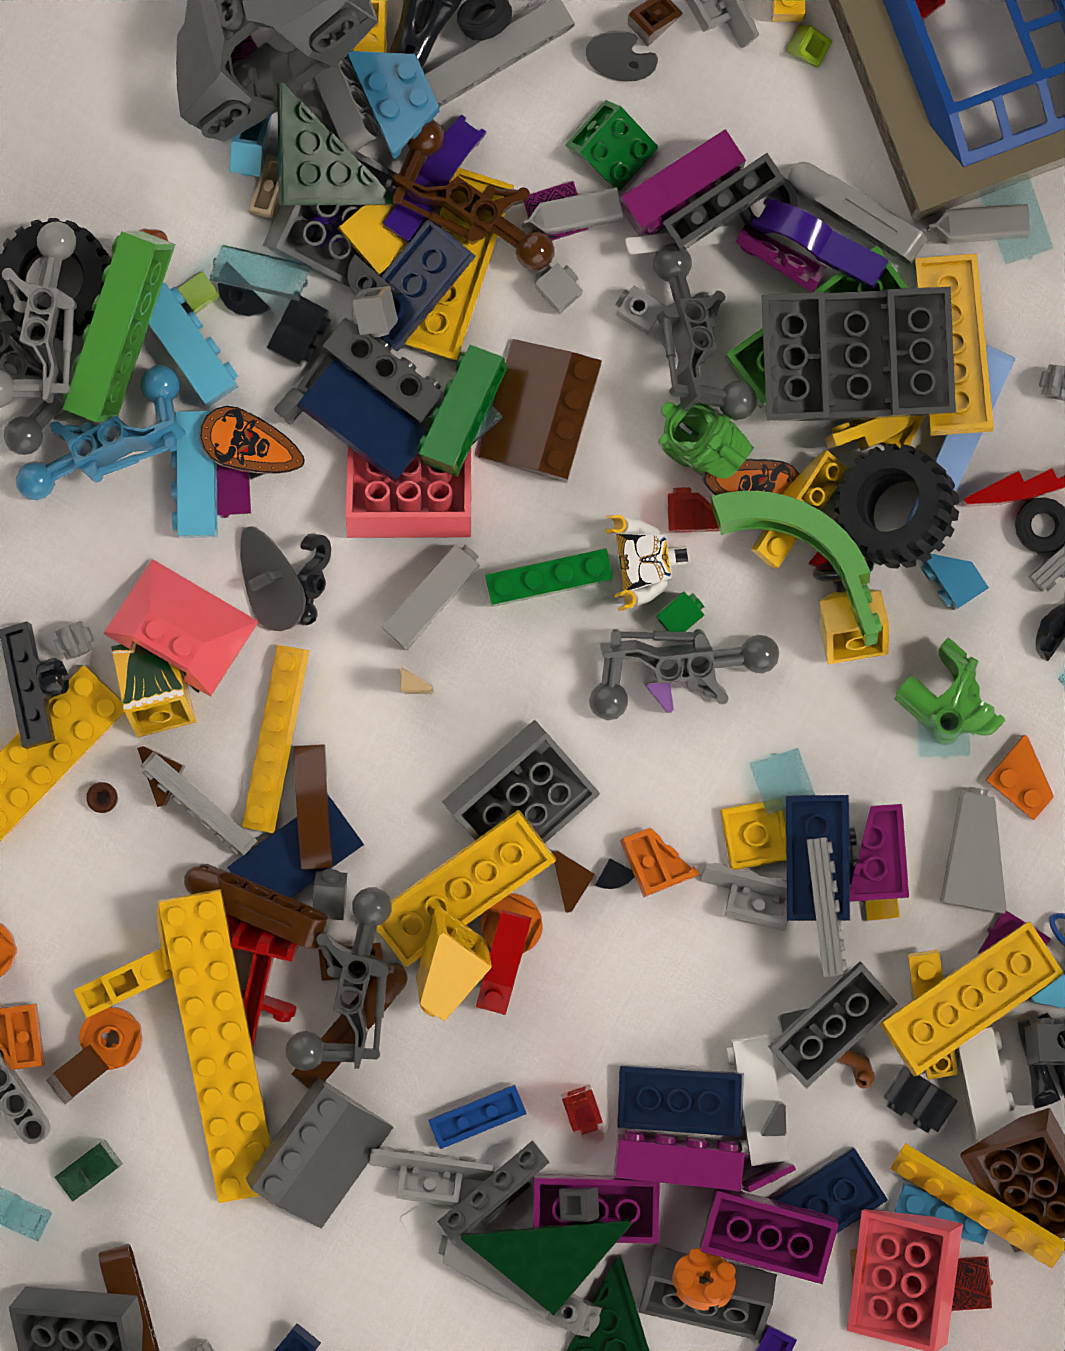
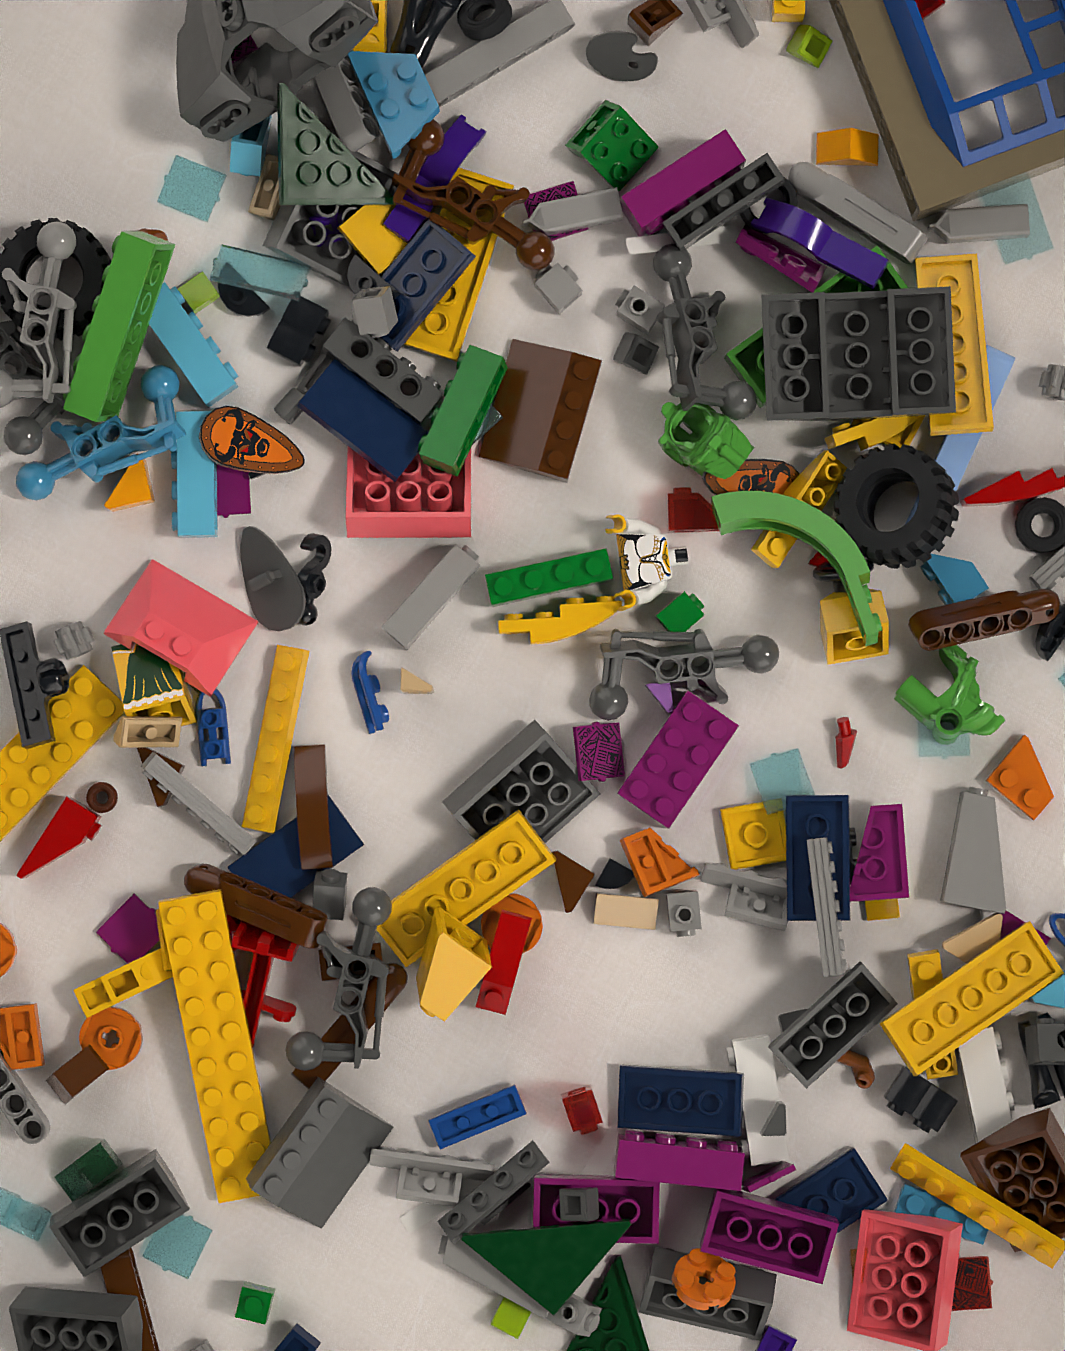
none -> red slope [16,797,102,879]
none -> dark grey slope [49,1149,190,1277]
none -> magenta piece [96,893,160,964]
none -> light orange slope [104,454,155,512]
none -> tan slope [113,716,182,748]
none -> clear light blue piece [142,1214,213,1279]
none -> clear light blue piece [157,155,227,222]
none -> blue piece [196,689,231,766]
none -> green brick [235,1281,275,1324]
none -> blue piece [351,651,389,734]
none -> lime slope [491,1297,531,1339]
none -> yellow slope [498,596,622,645]
none -> magenta piece [573,722,625,782]
none -> tan slope [593,893,659,930]
none -> dark grey slope [613,332,659,375]
none -> magenta brick [617,691,739,829]
none -> light grey brick [666,891,702,937]
none -> light orange slope [816,128,879,166]
none -> red bar [835,717,857,769]
none -> reddish brown piece [908,589,1060,651]
none -> tan piece [942,912,1003,963]

